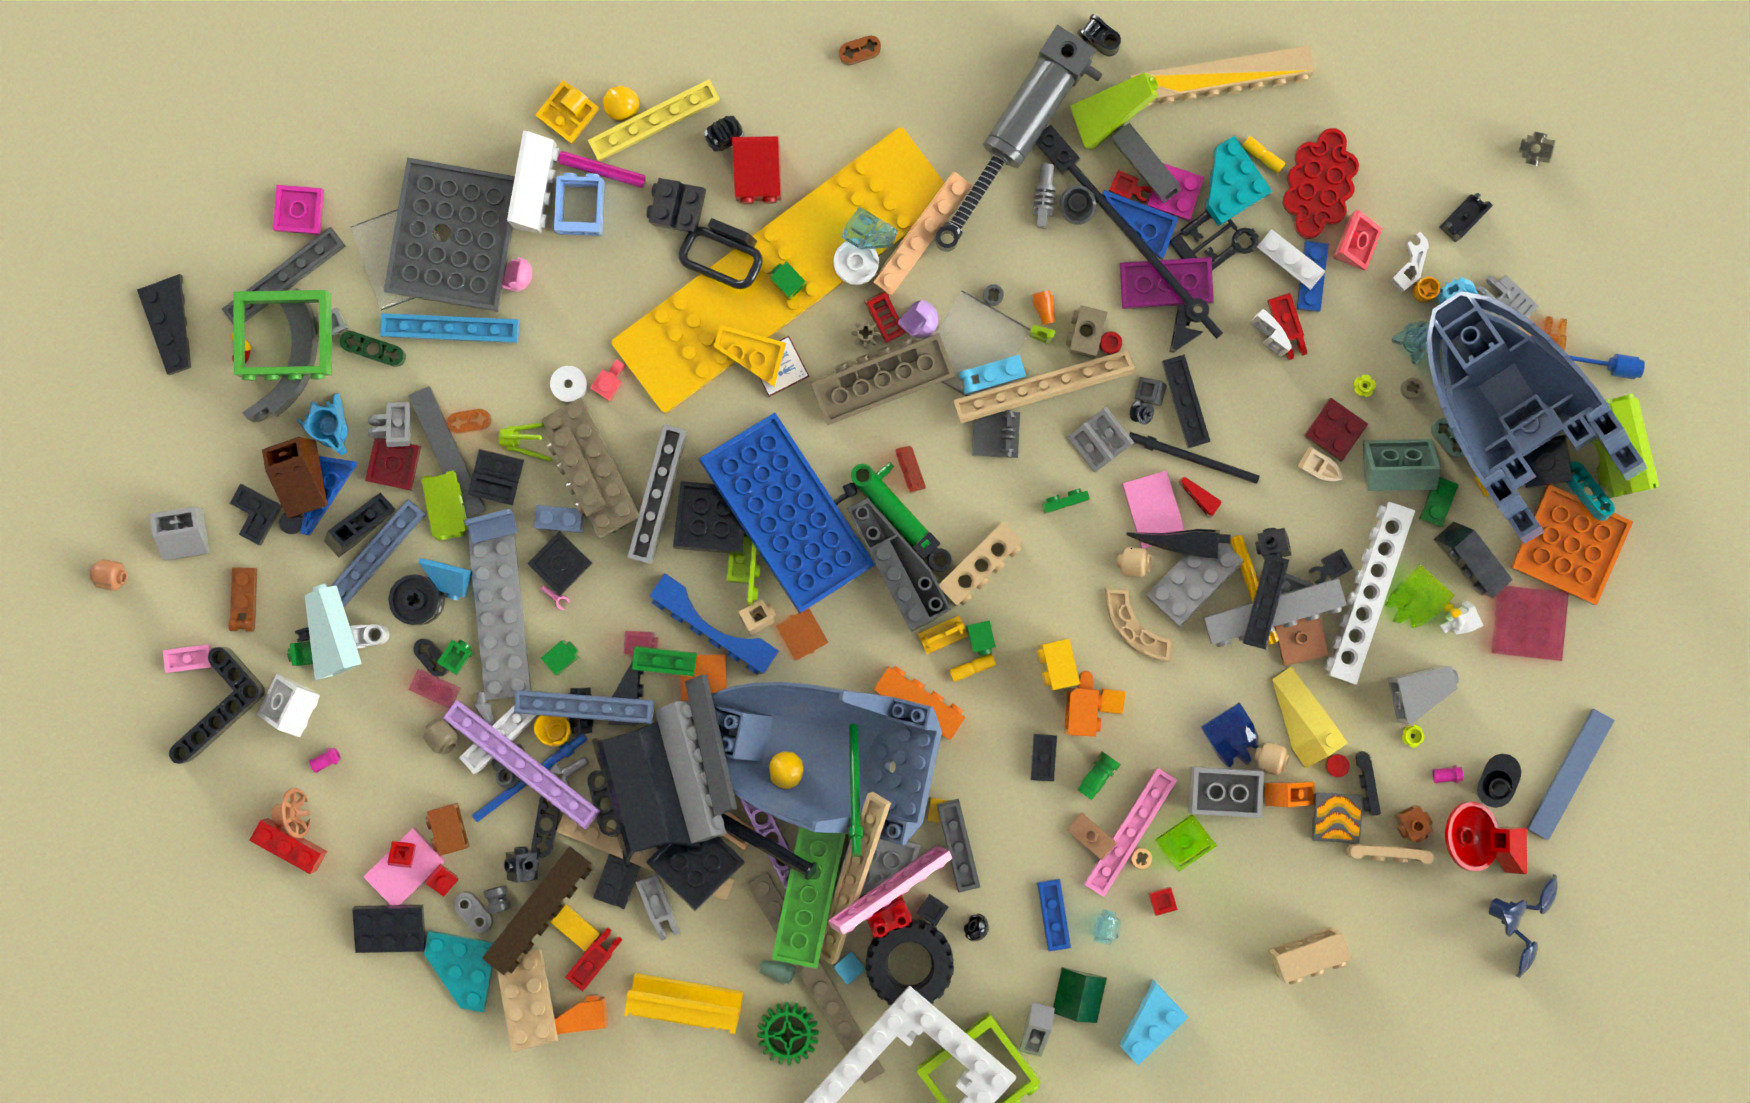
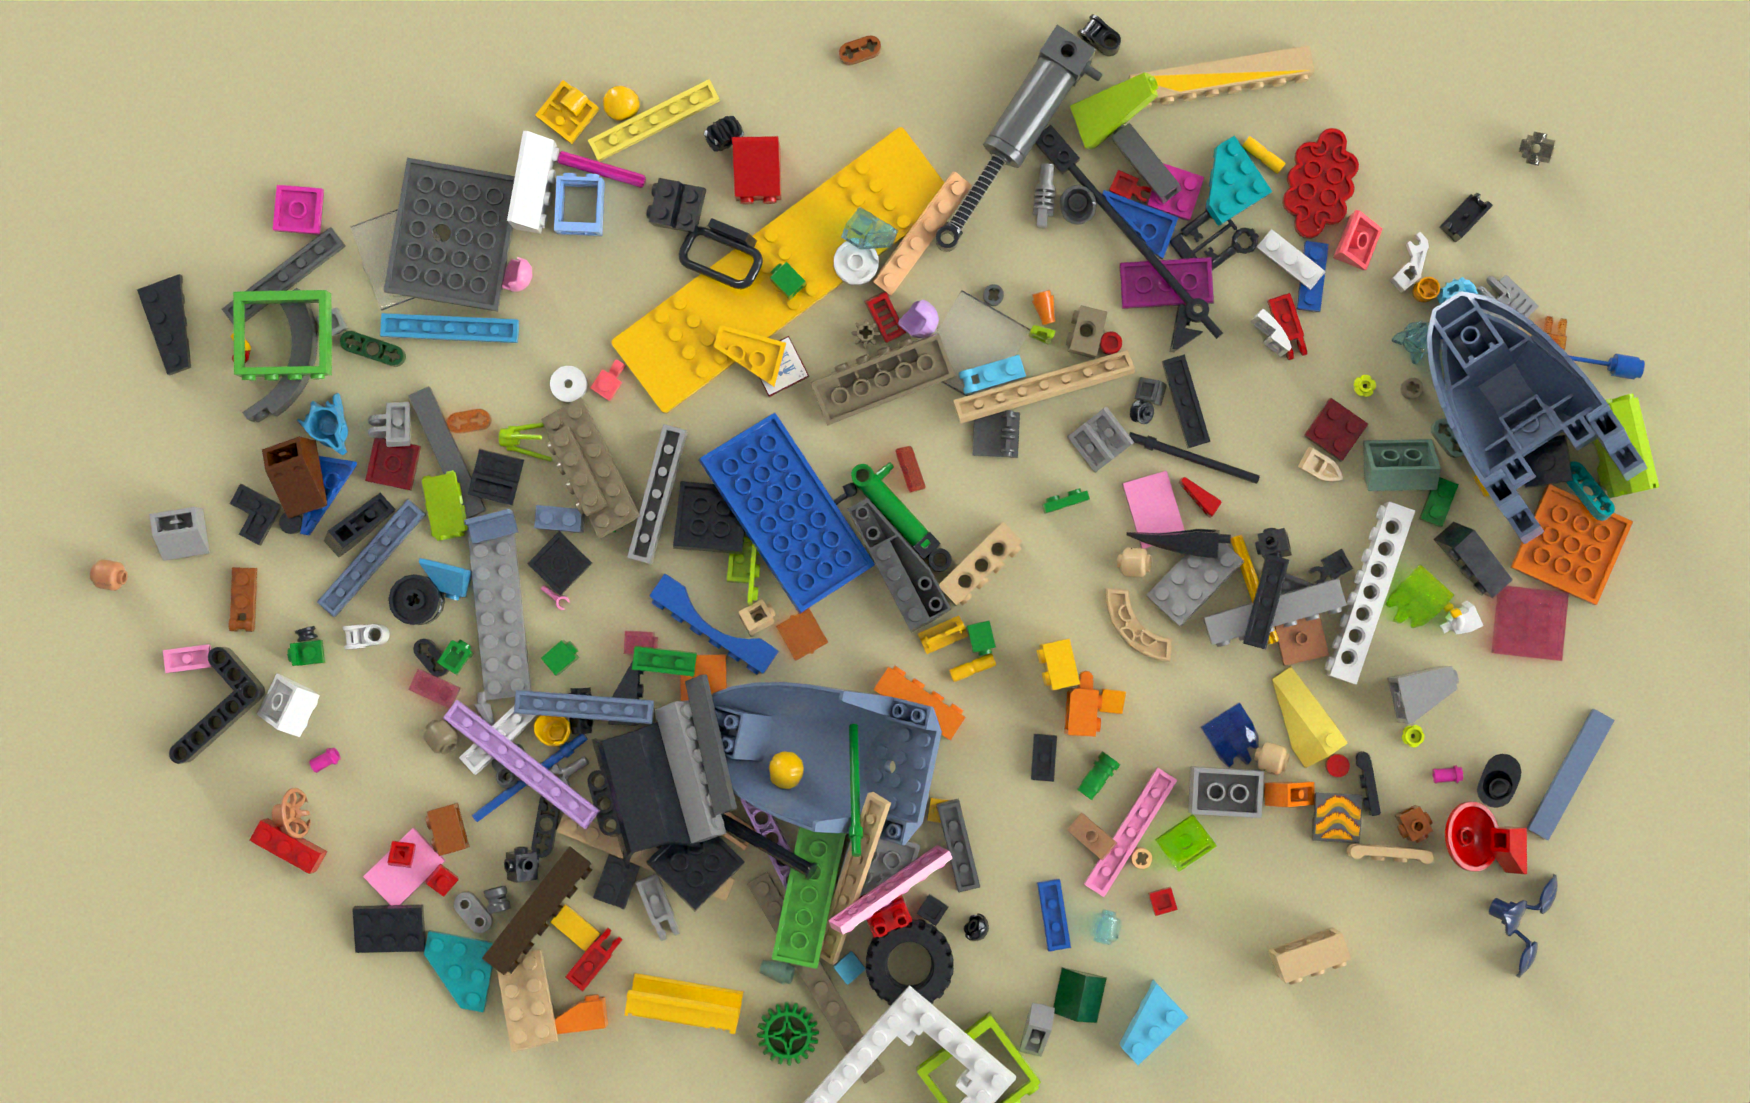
light aqua slope [305,584,362,680] -> none

